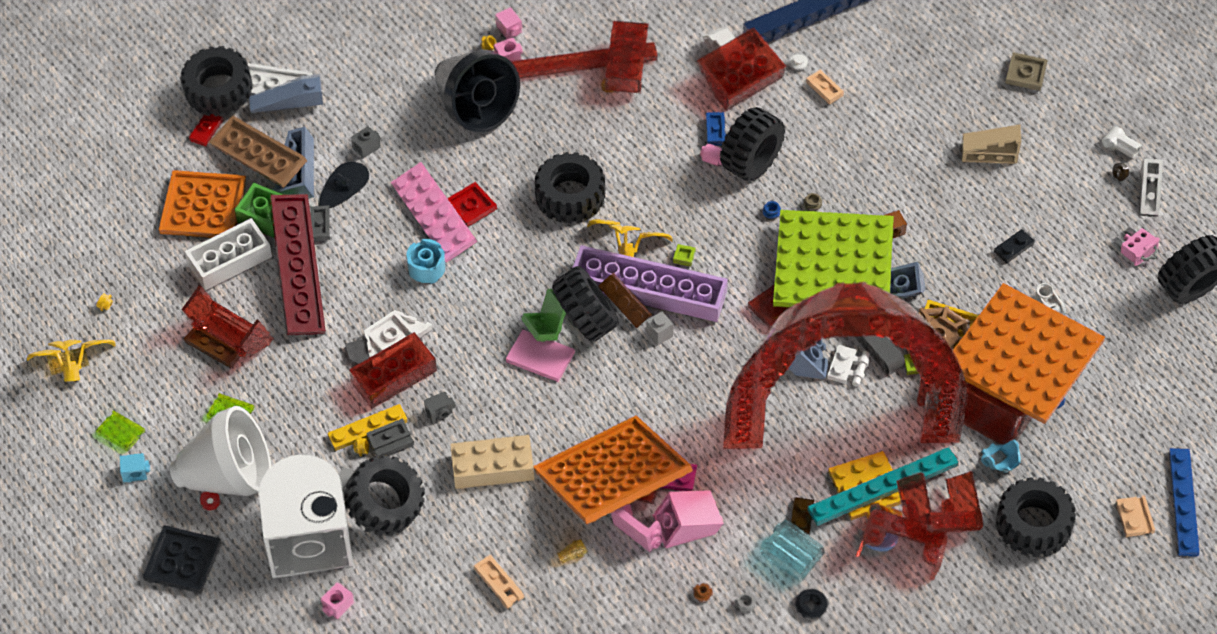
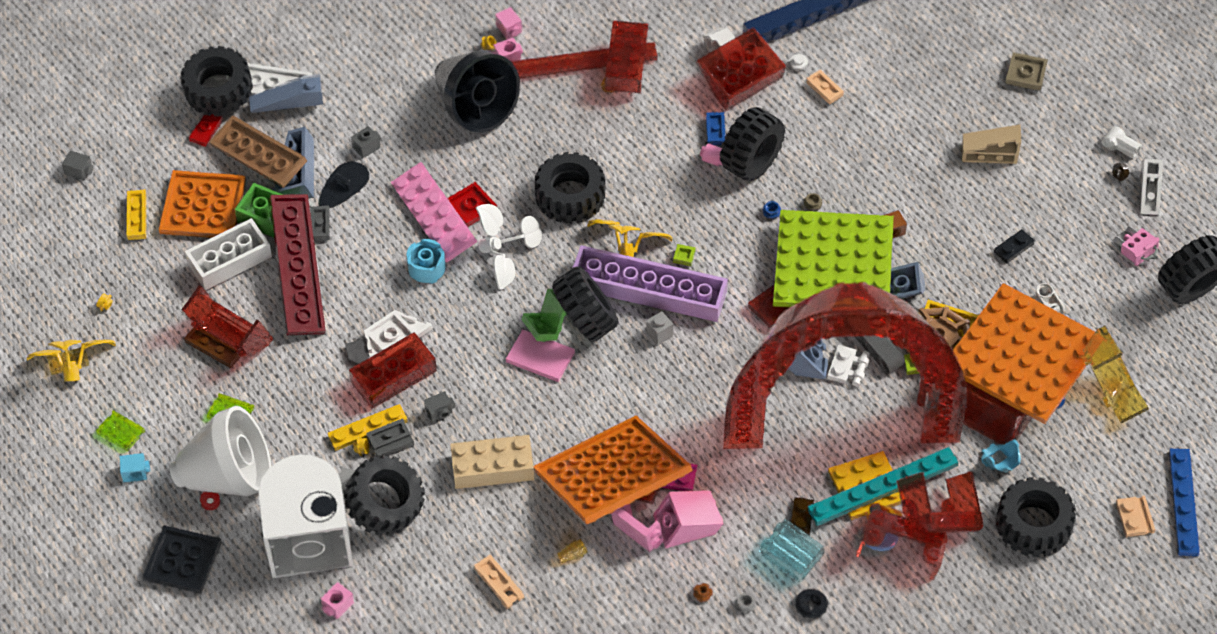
reddish brown plate [598,272,652,328] -> none
none -> dark grey brick [62,151,93,181]
none -> yellow plate [127,189,147,240]
none -> white plant [476,204,542,290]
none -> clear yellow windscreen [1081,325,1149,424]

